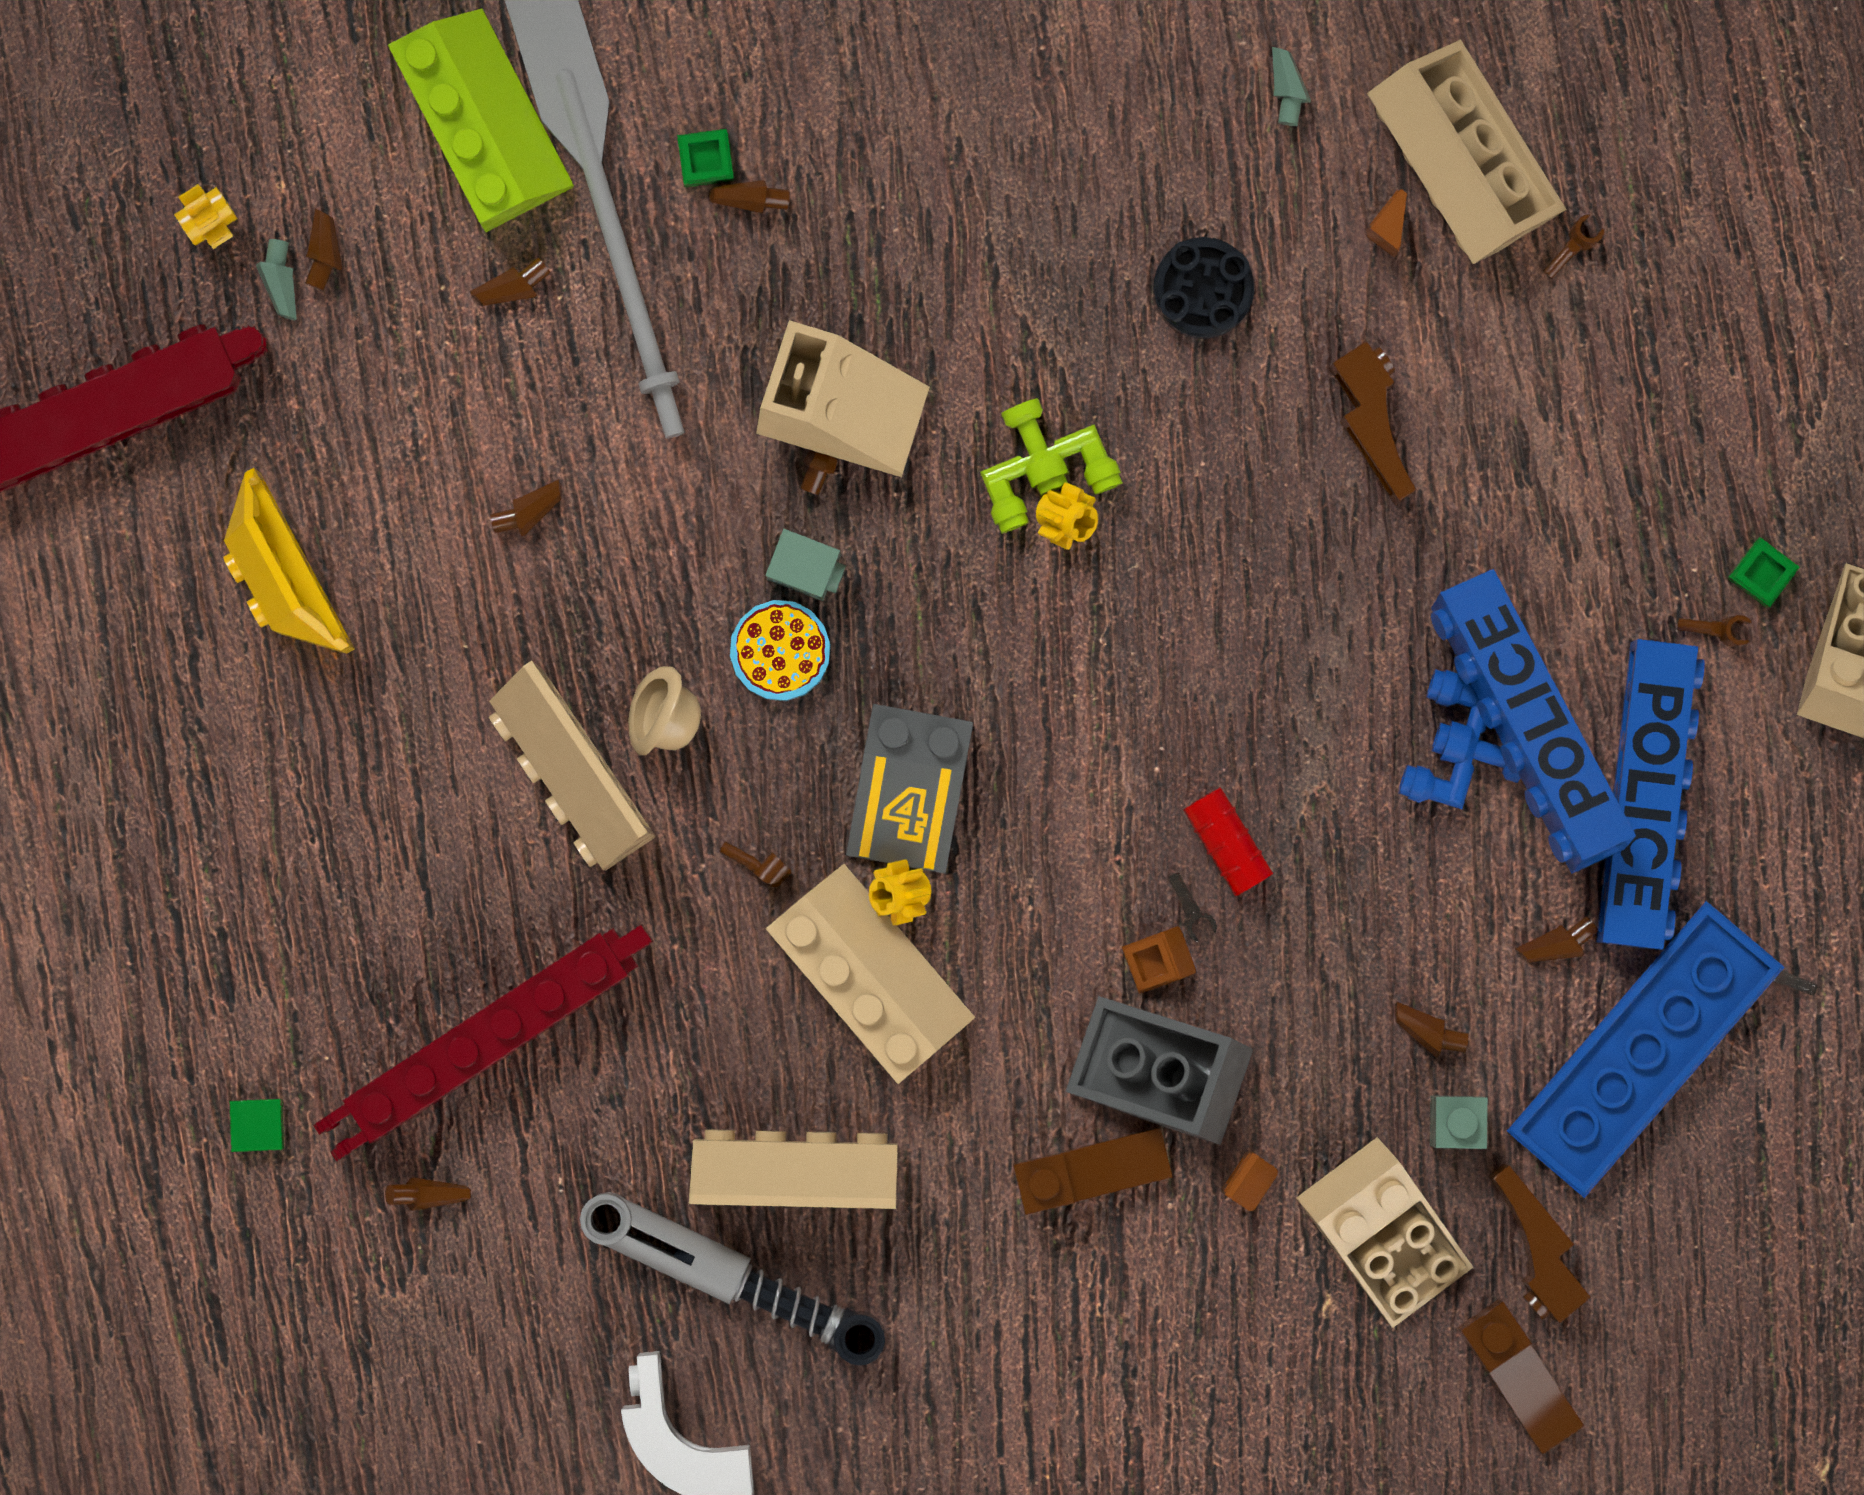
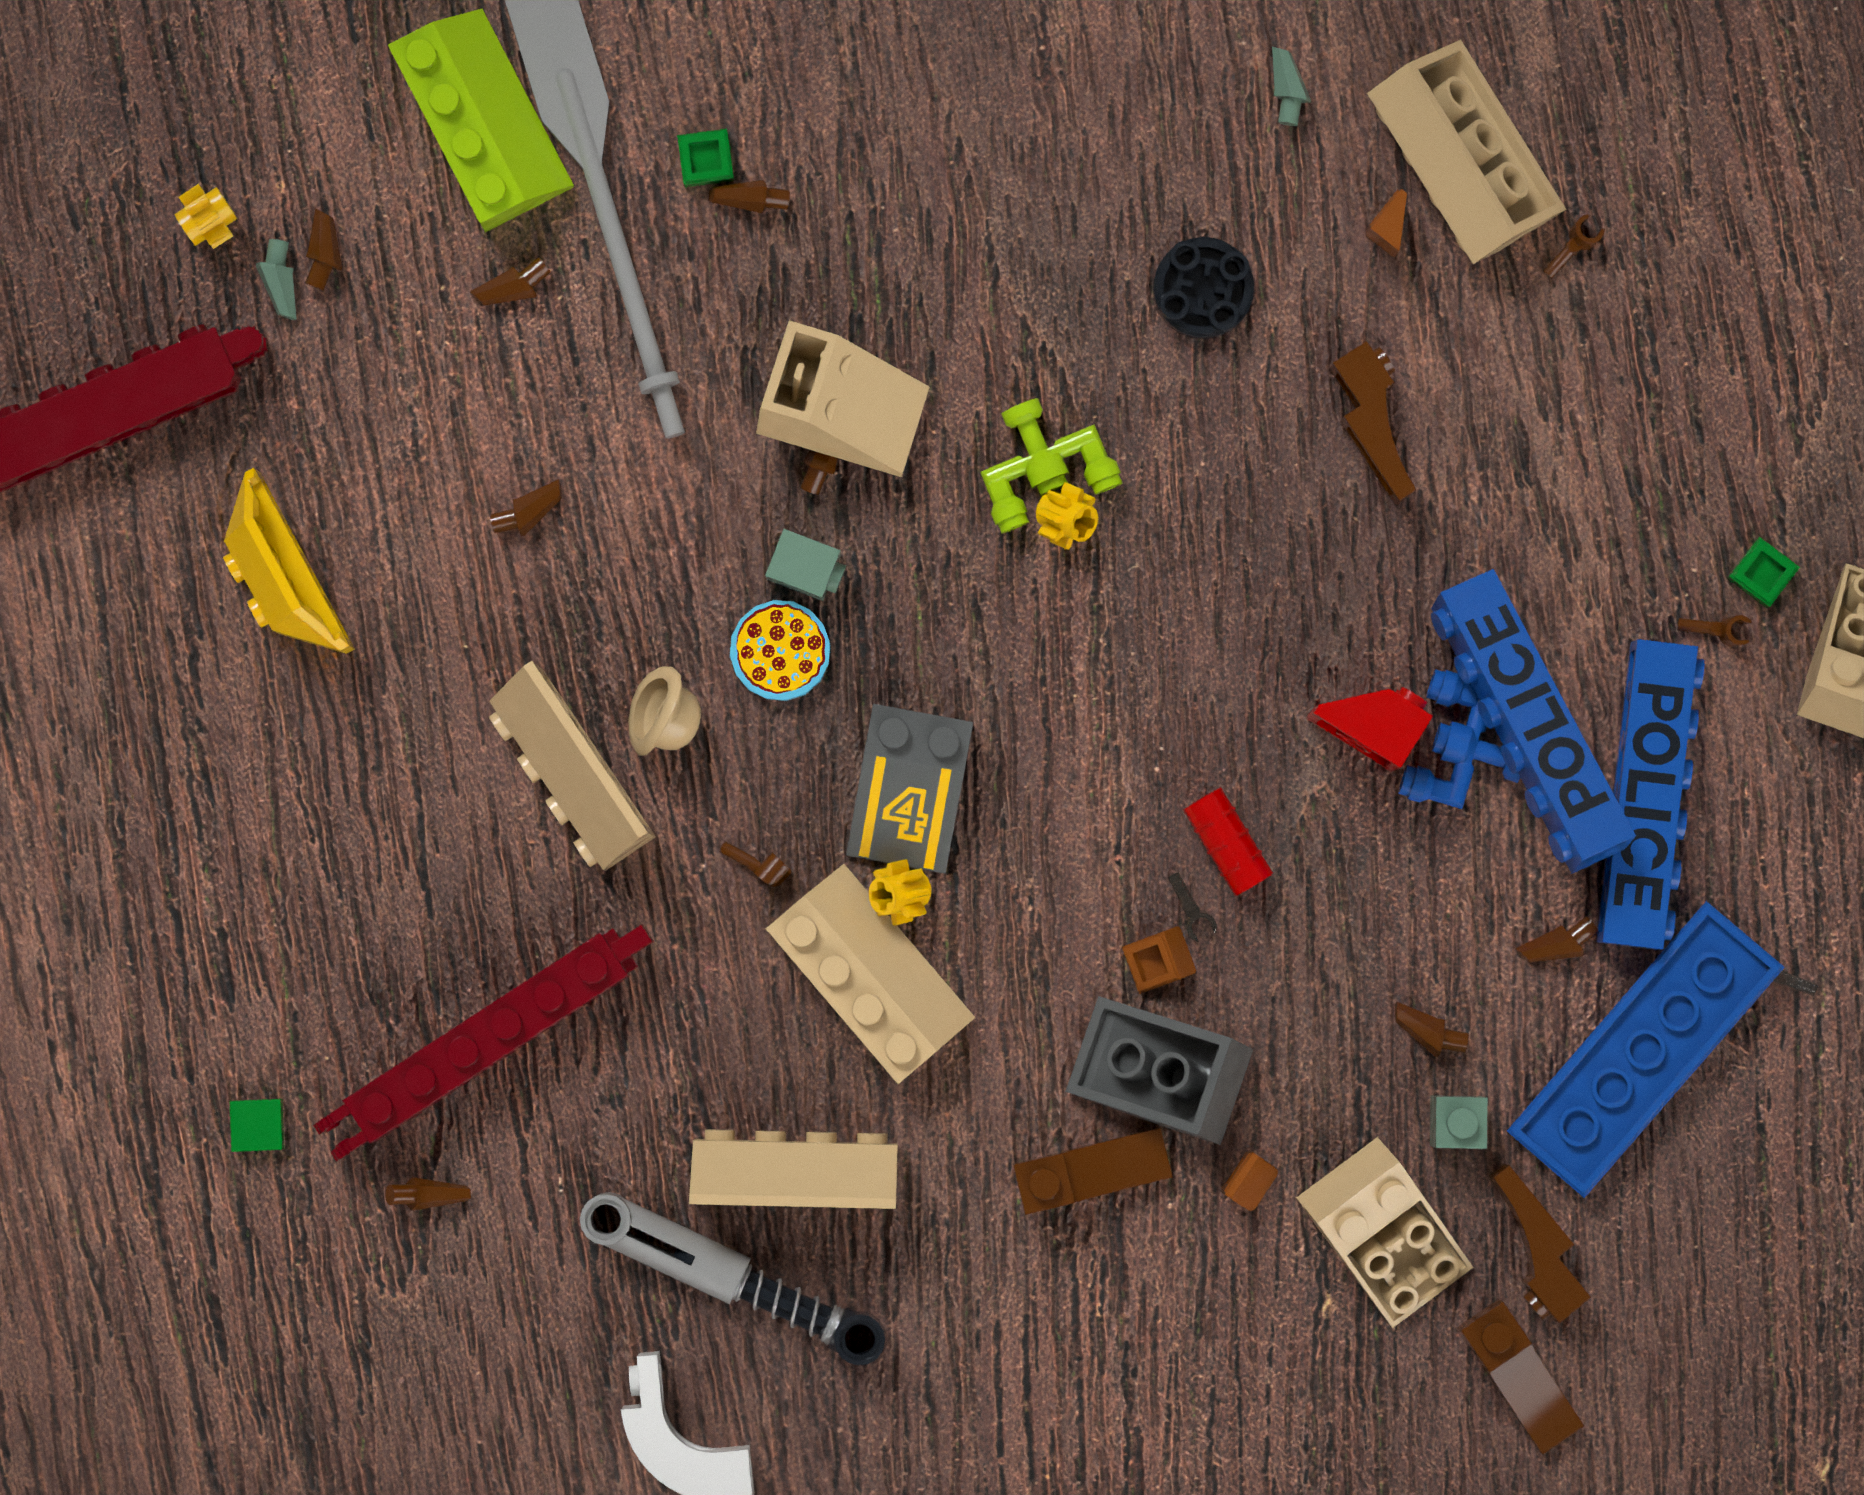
none -> red slope [1306,687,1433,772]

